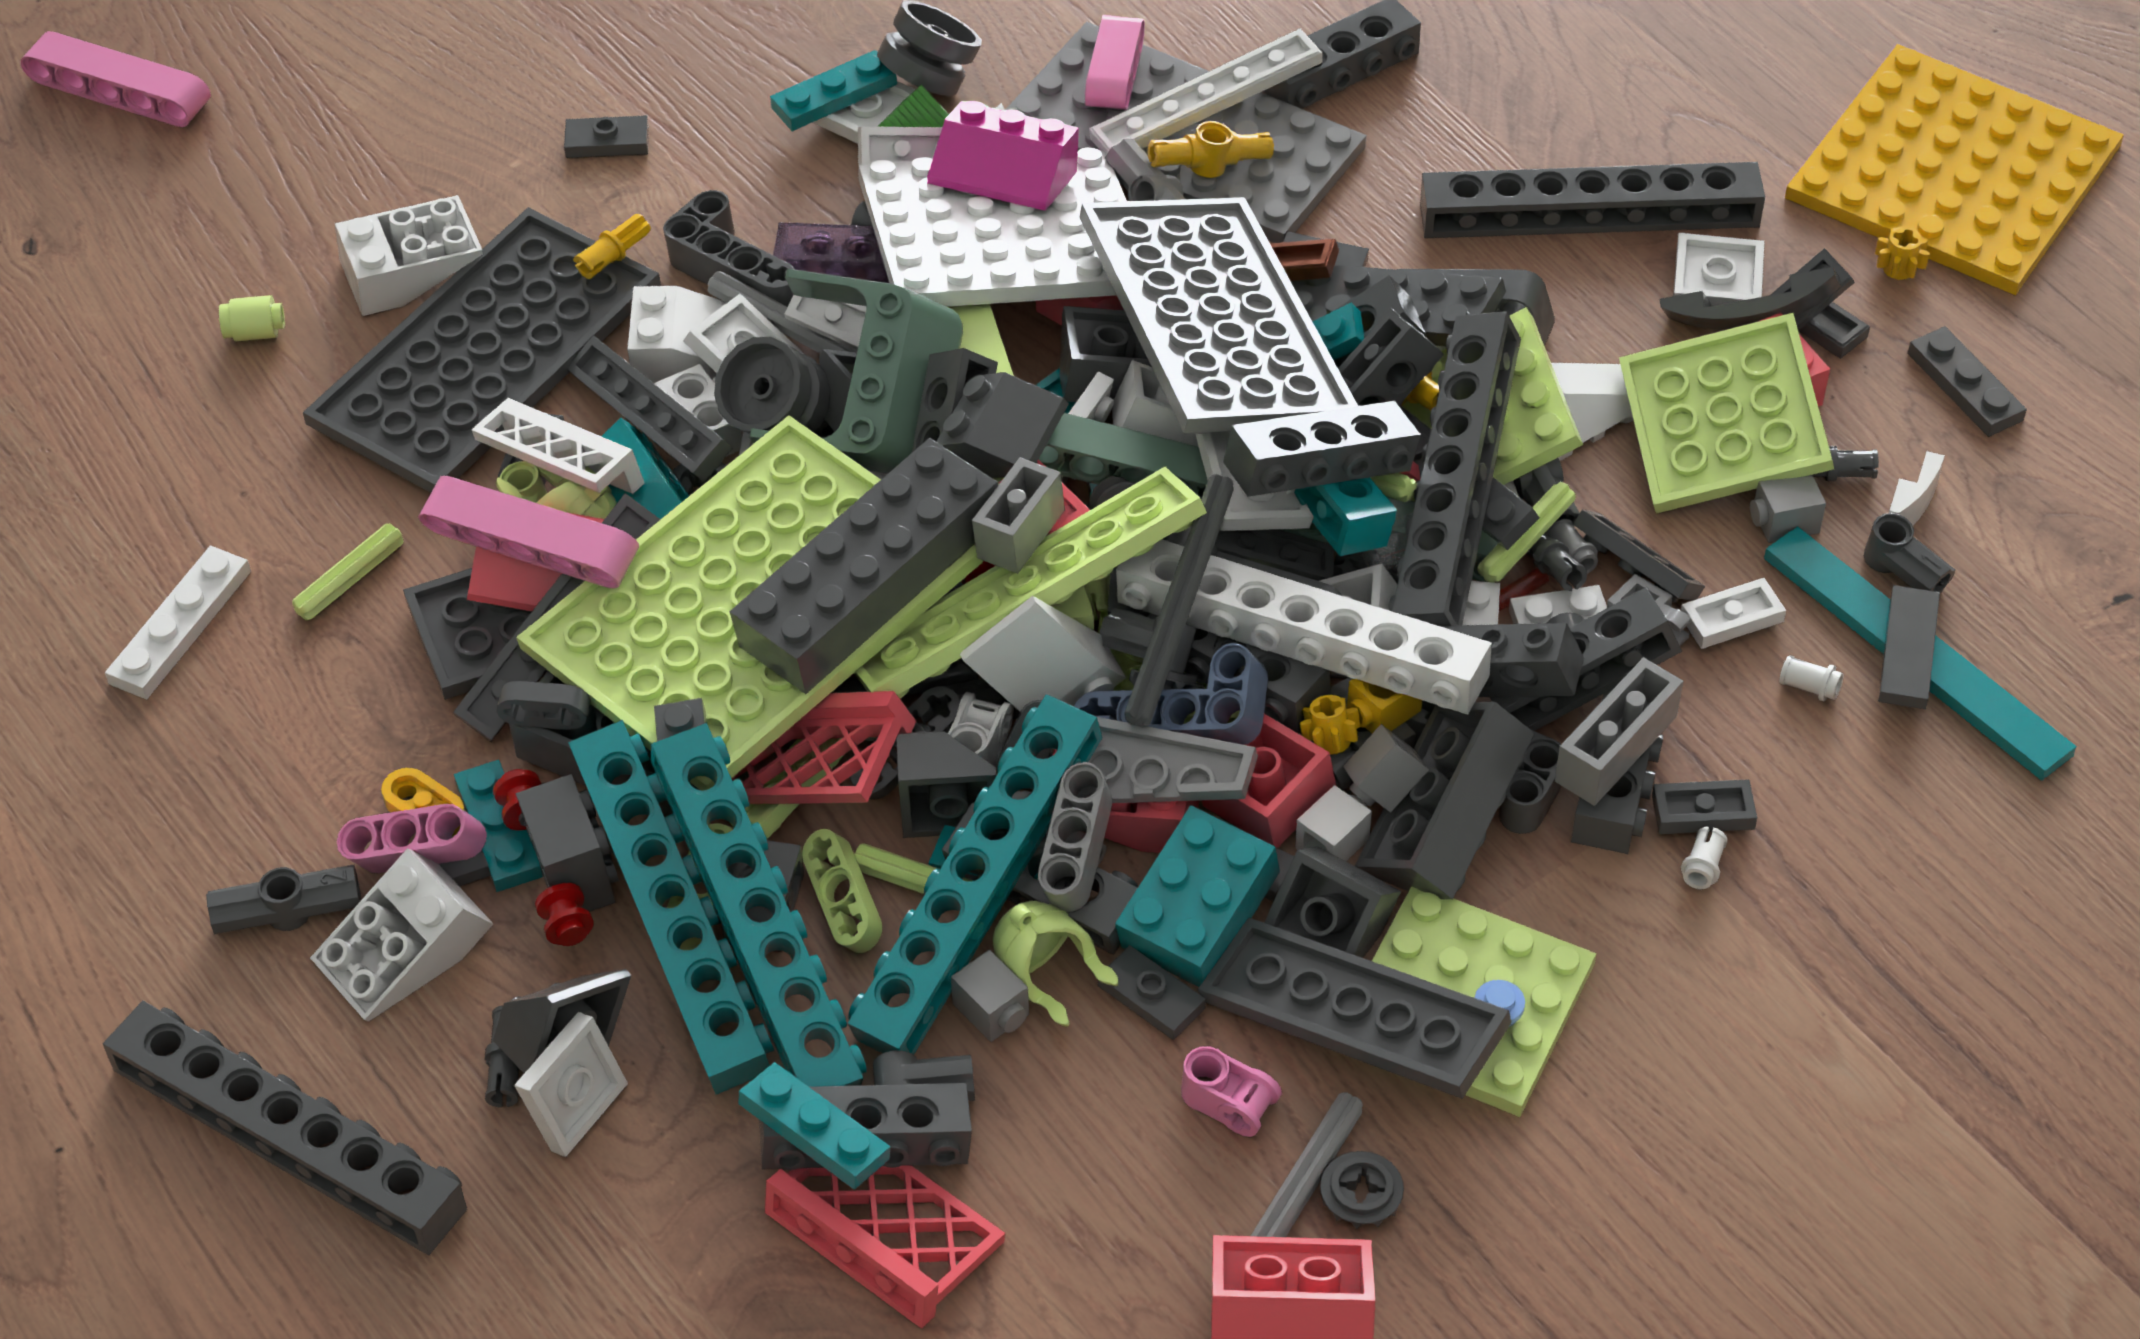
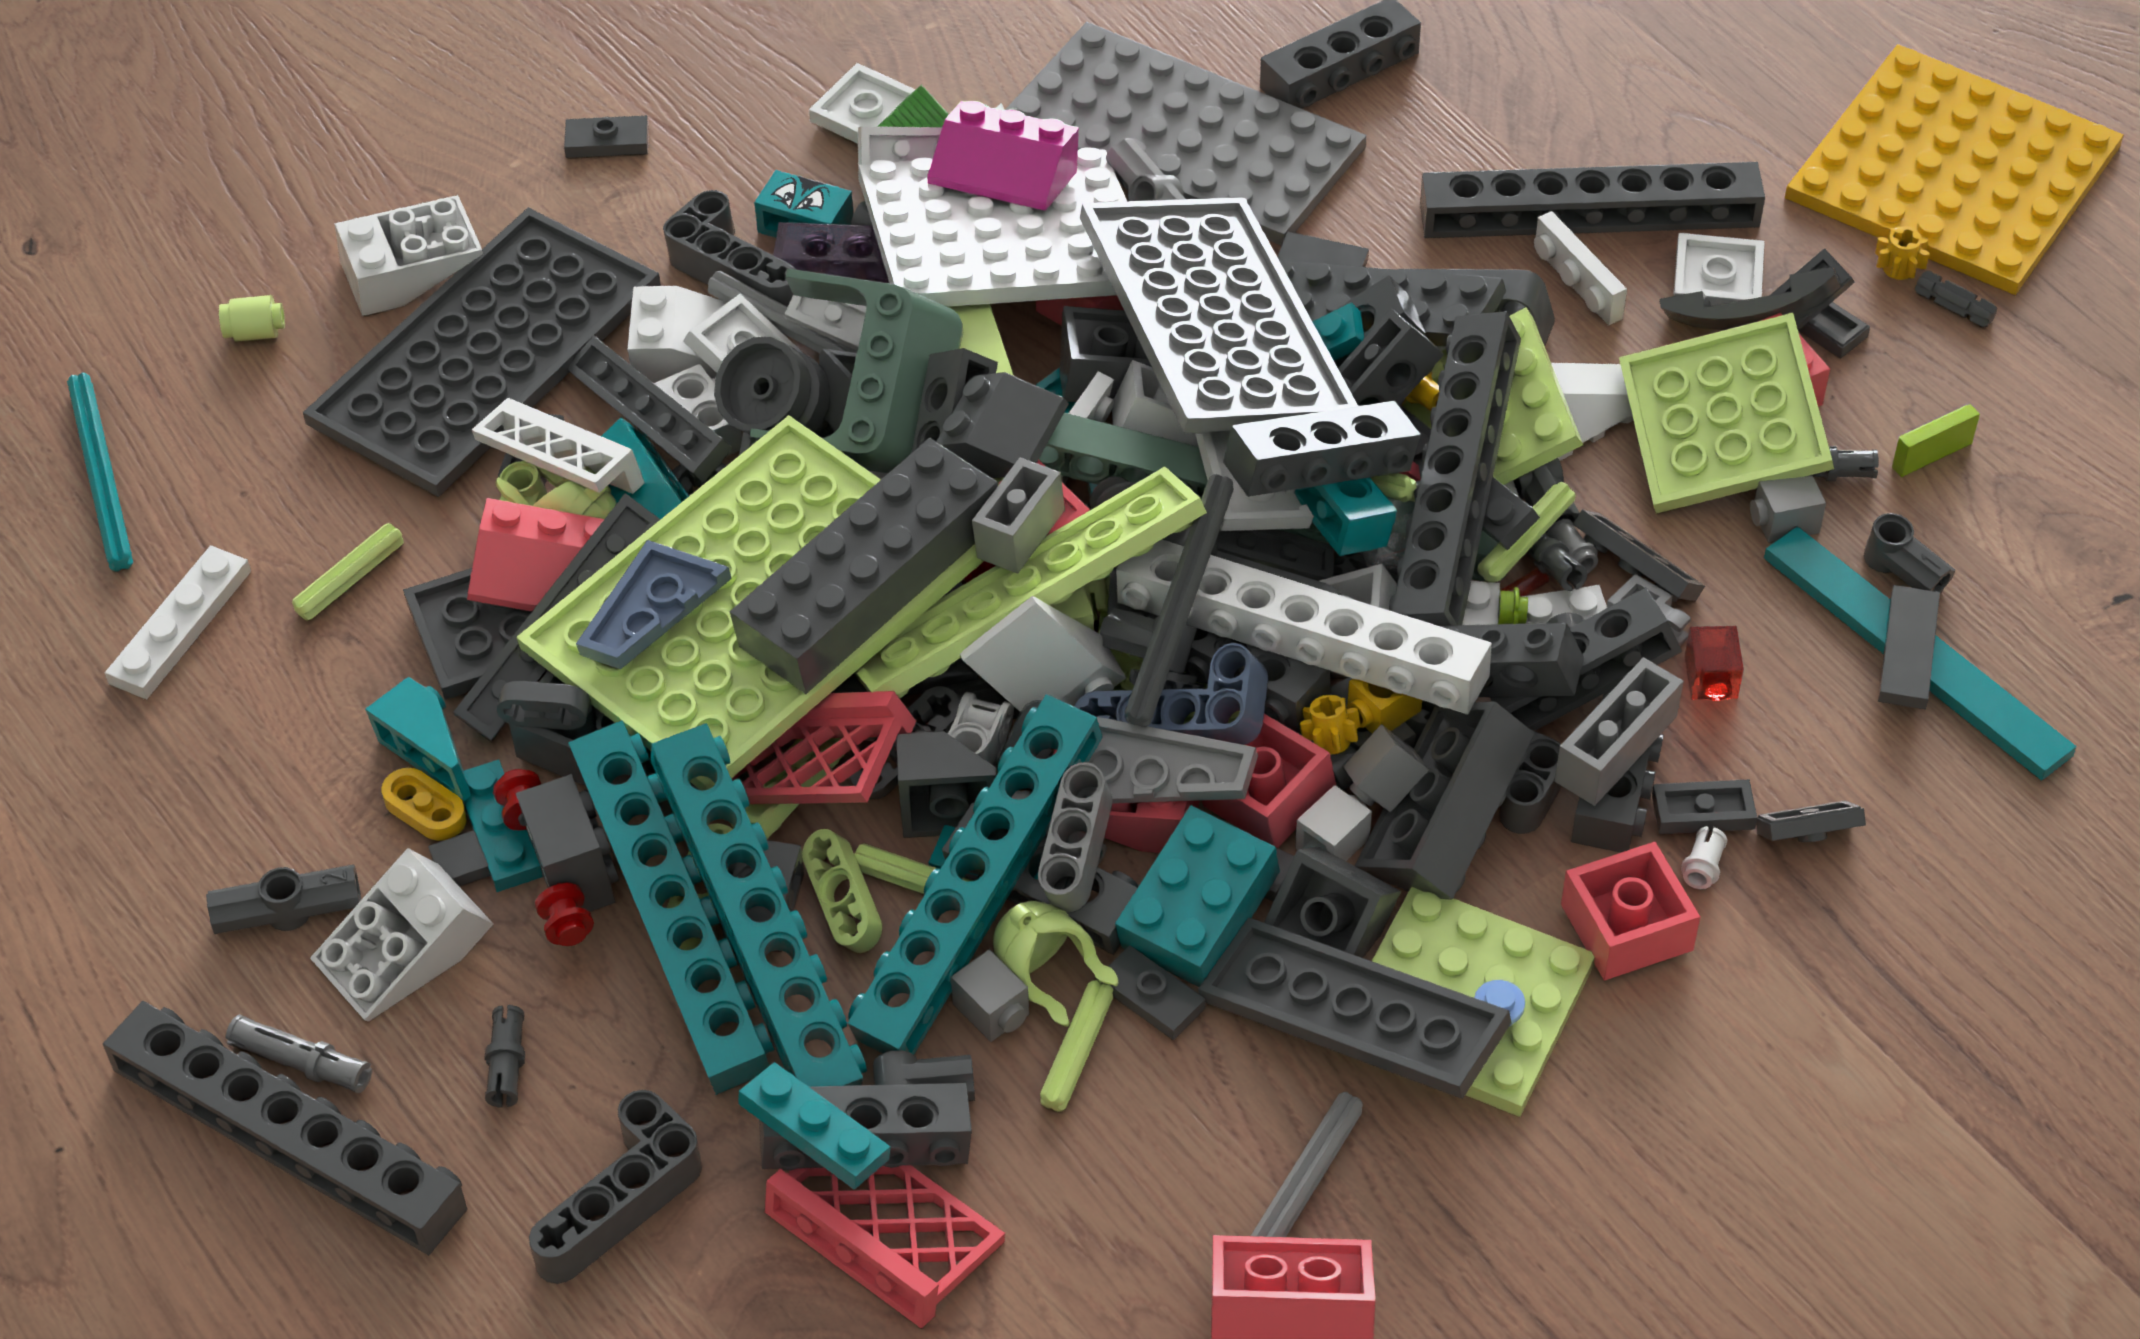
bright pink beam [20,31,211,127] -> none
bright pink beam [337,804,487,873] -> none
bright pink beam [418,476,639,589] -> none
dark grey slope [493,969,631,1073] -> none
white plate [514,1012,628,1157] -> none
yellow axle [573,214,651,279] -> none
dark grey plate [654,698,707,741] -> none
teal plate [770,50,897,131] -> none
dark grey wheel [877,0,982,96] -> none
bright pink beam [1085,15,1145,111] -> none
white tile [1089,29,1323,154] -> none
yellow pin [1147,121,1274,178] -> none
bright pink piece [1181,1046,1282,1137] -> none
copper tile [1270,239,1339,281] -> none
dark grey gear [1320,1151,1404,1230] -> none
white plate [1681,578,1786,649] -> none
white pin [1779,655,1844,701] -> none
white slope [1889,451,1944,526] -> none
dark grey plate [1907,326,2027,437] -> none
none -> teal axle [67,372,133,572]
none -> light grey pin [226,1014,372,1094]
none -> teal slope [365,677,471,801]
none -> dark grey beam [529,1090,702,1284]
none -> sand blue wing [576,540,732,669]
none -> teal brick [754,170,854,254]
none -> yellowish green axle [1040,980,1113,1112]
none -> lime plate [1498,587,1528,624]
none -> white plate [1534,211,1627,326]
none -> coral brick [1561,841,1700,981]
none -> clear red brick [1685,626,1744,701]
none -> dark grey plate [1756,801,1866,842]
none -> lime tile [1892,404,1980,477]
none -> dark grey axle [1915,271,1997,327]

